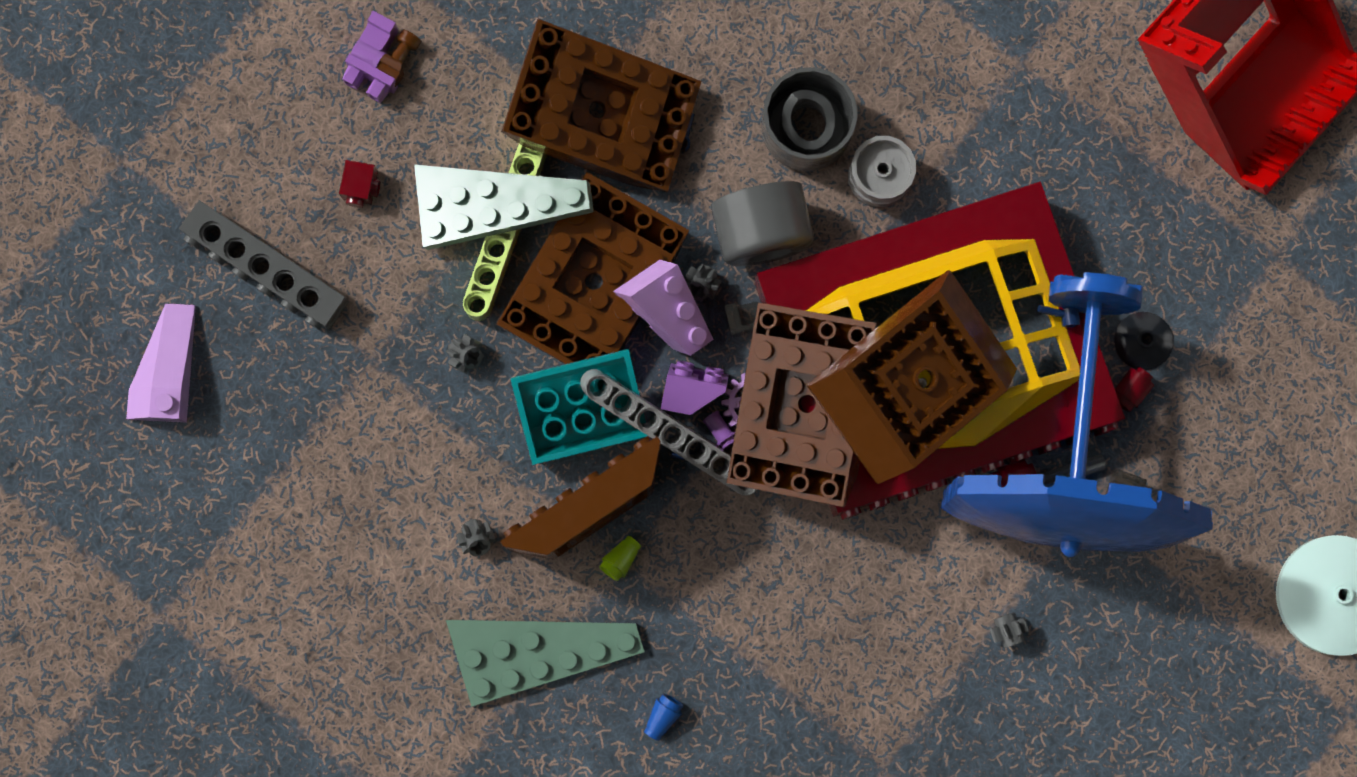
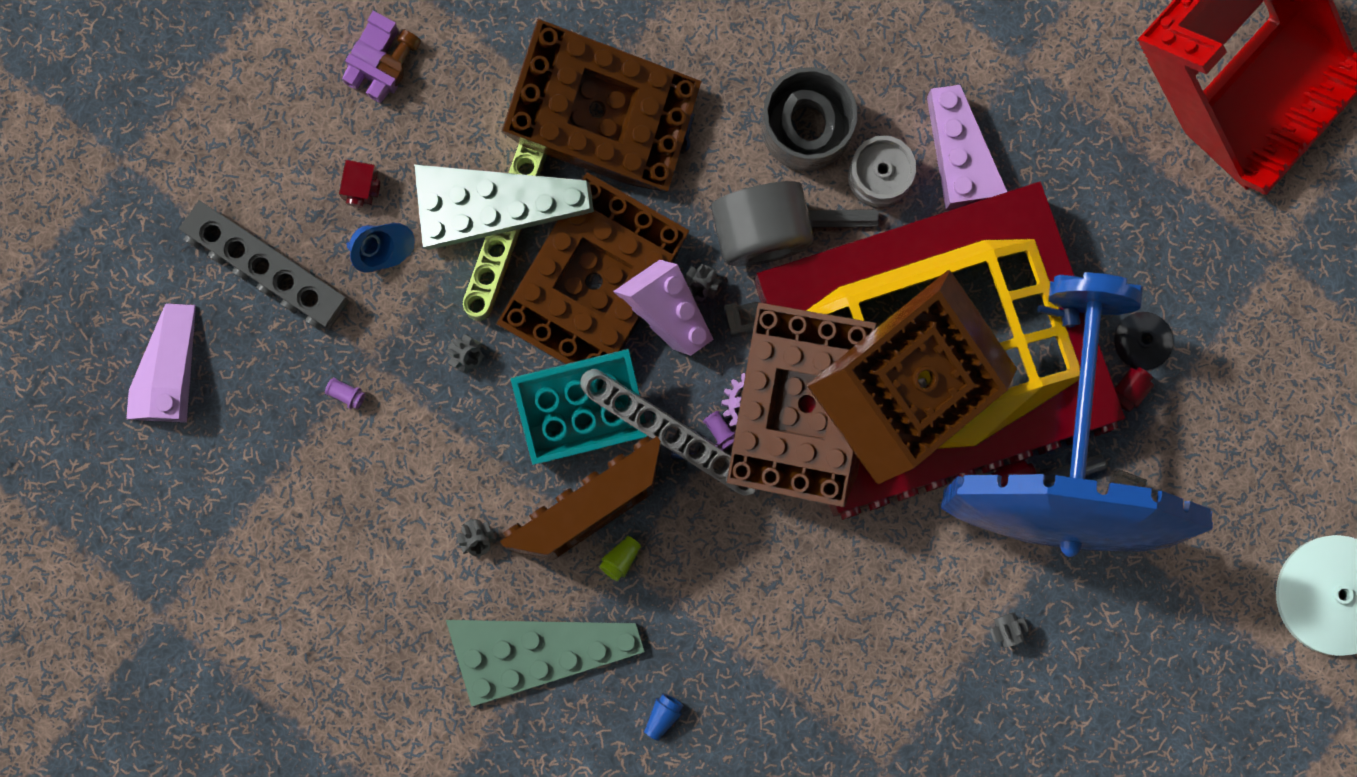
medium lavender slope [661,361,729,415] -> none
none -> medium lavender pin [325,377,365,409]
none -> blue piece [346,223,415,273]
none -> dark grey axle [808,209,879,228]
none -> lavender wedge [927,85,1007,210]

